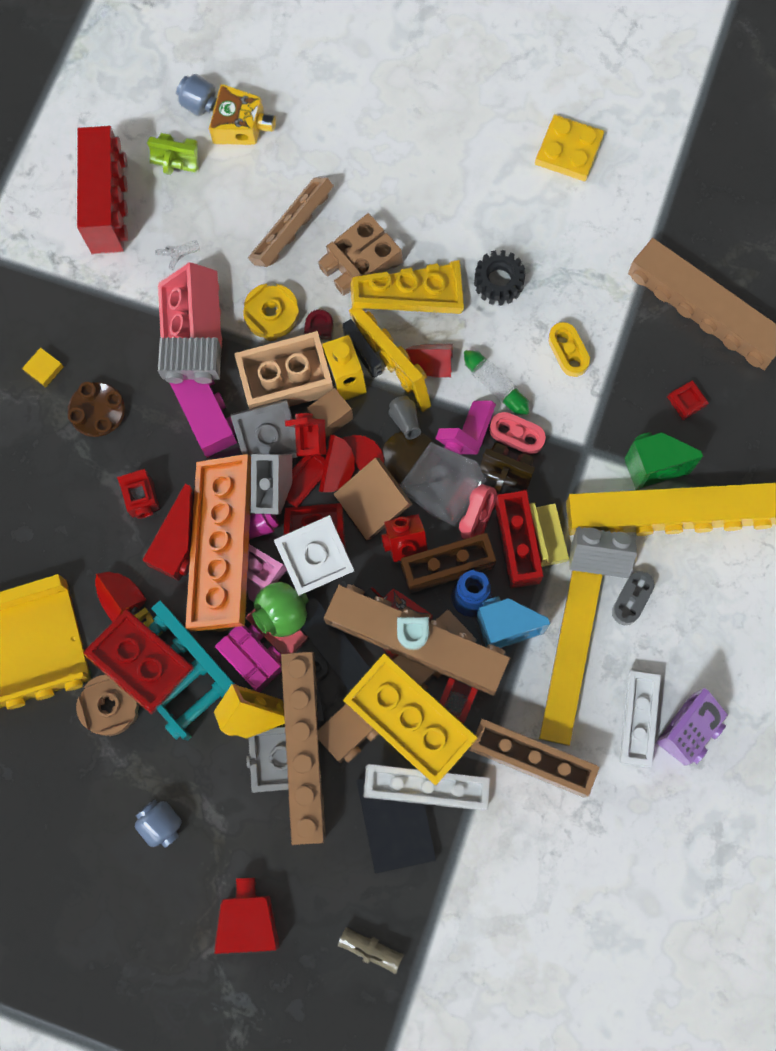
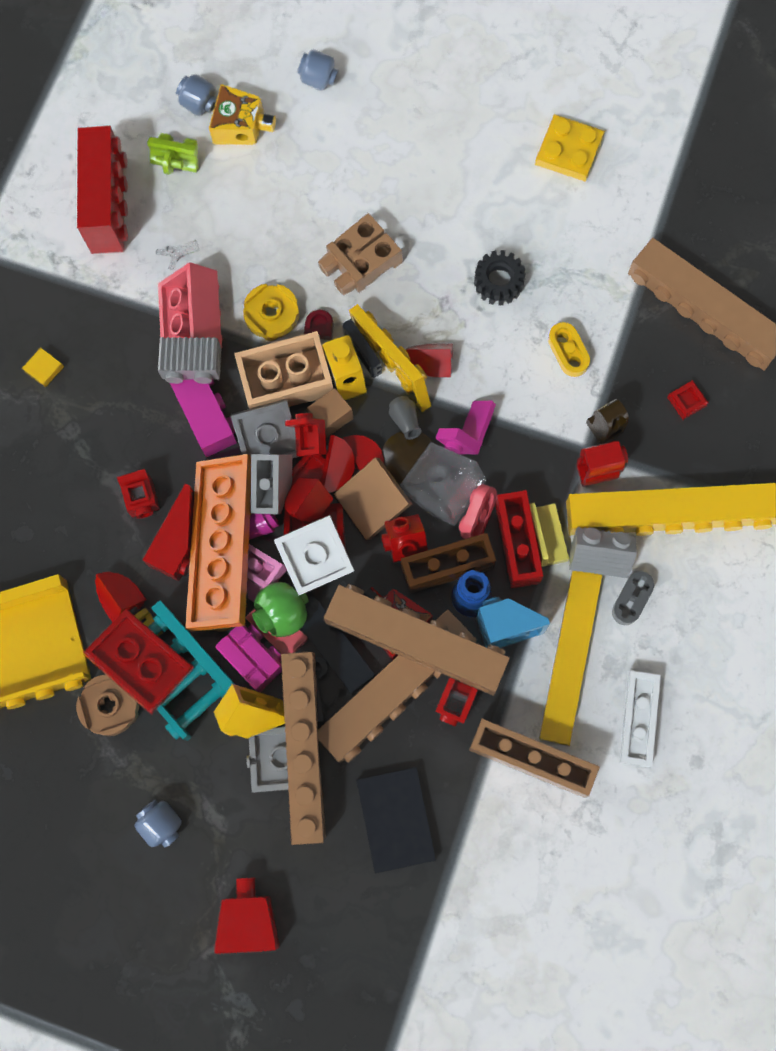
reddish brown dish [68,382,125,437] -> none
medium nougat plate [248,178,334,267] -> none
dark tan pin [338,927,404,974] -> none
yellow plate [343,654,478,786] -> none
yellow wing [350,260,464,314] -> none
white plate [363,764,490,810] -> none
light aqua tile [397,617,429,650] -> none
piece [464,350,529,415] -> none
dark brown hips [479,443,535,492] -> none
coral plate [490,412,546,454] -> none
green slope [624,432,703,490] -> none
medium lavender slope [655,688,727,766] -> none
none -> red brick [284,478,333,522]
none -> sand blue head [297,50,338,90]
none -> red brick [577,440,628,487]
none -> dark brown leg [586,399,629,444]

